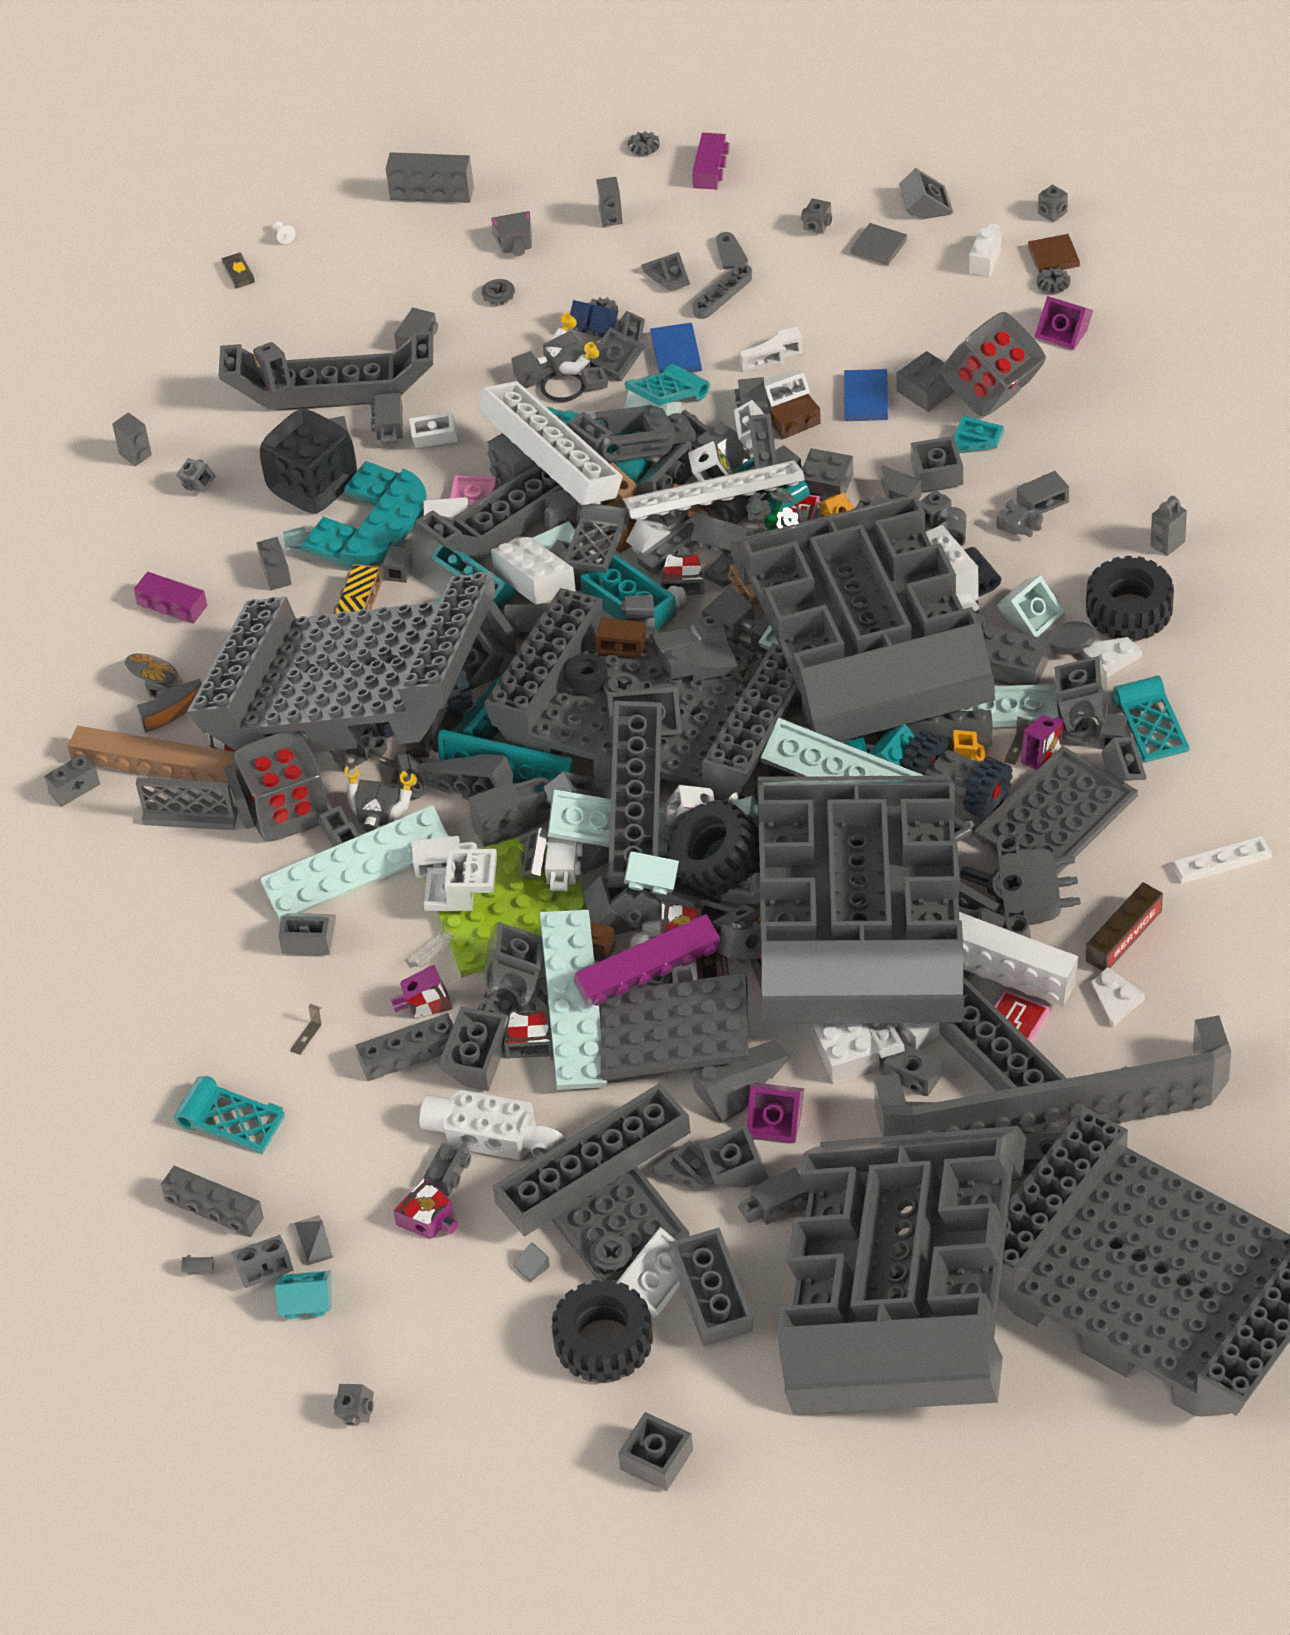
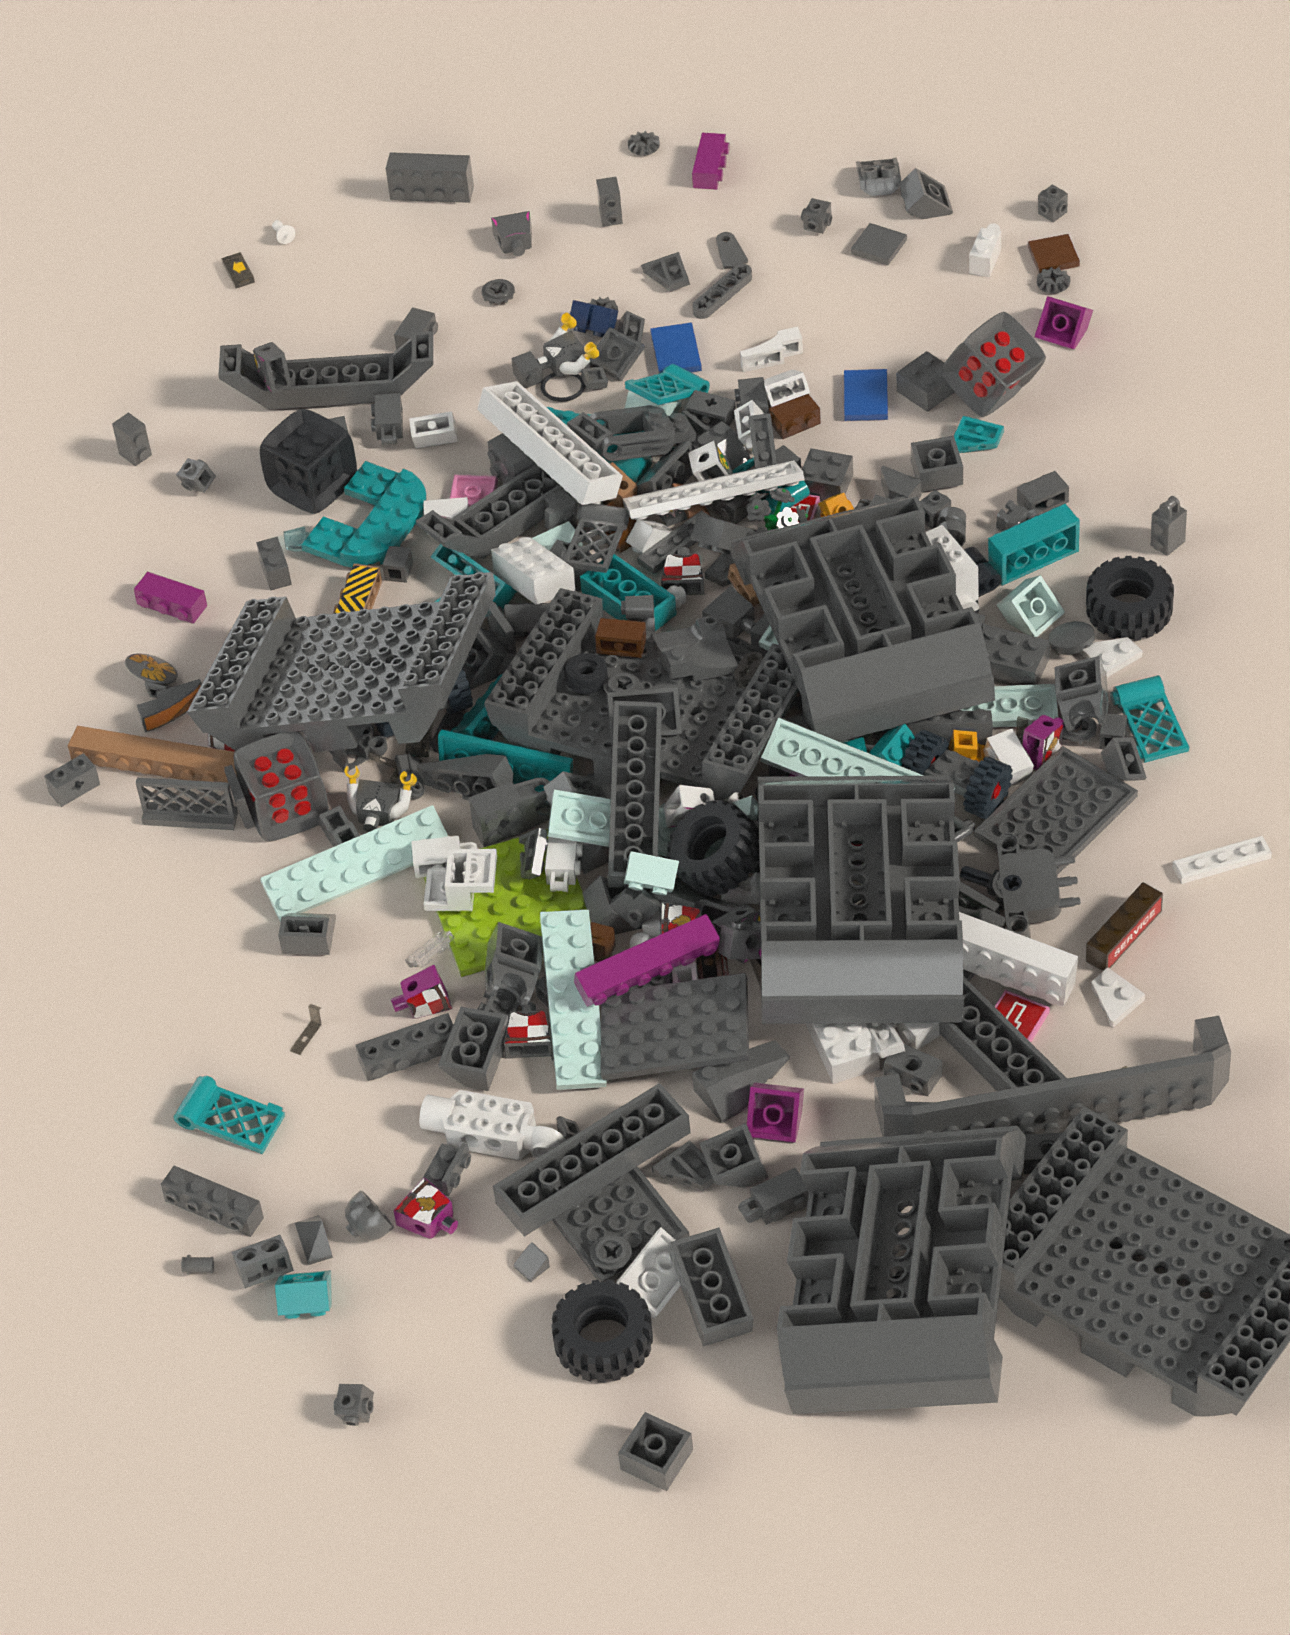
none -> dark grey cylinder [345,1190,394,1241]
none -> dark grey slope [556,1116,580,1140]
none -> dark grey brick [685,390,735,428]
none -> dark grey slope [856,157,901,196]
none -> white brick [984,729,1034,785]
none -> teal brick [988,504,1080,586]

